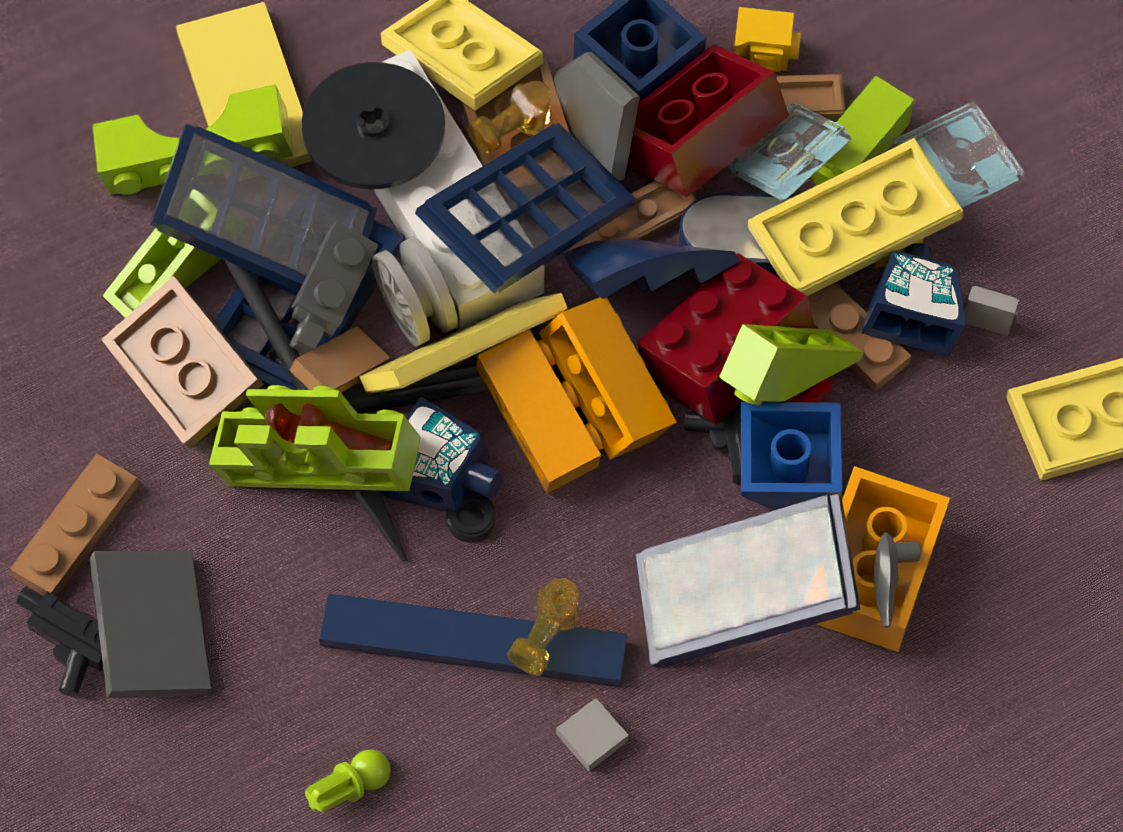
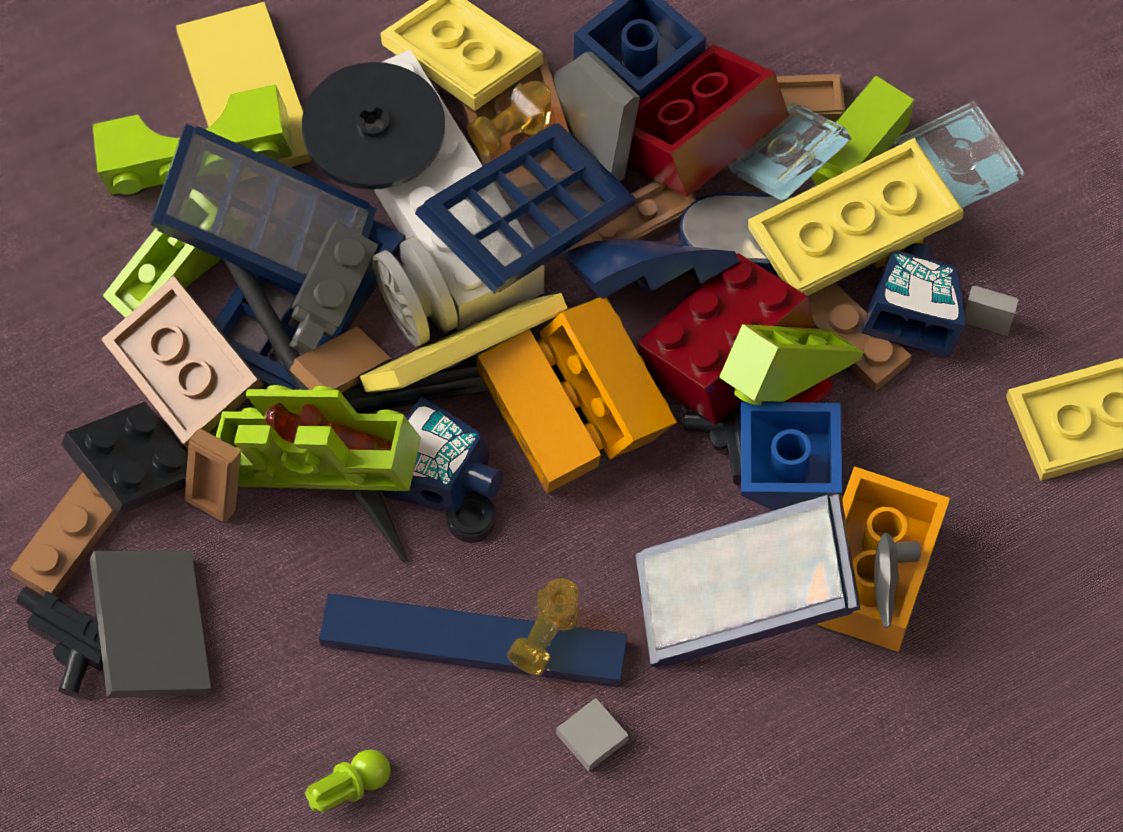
yellow window [734,7,801,72] -> none
none -> black plate [61,401,188,516]
none -> medium nougat tile [184,428,241,523]

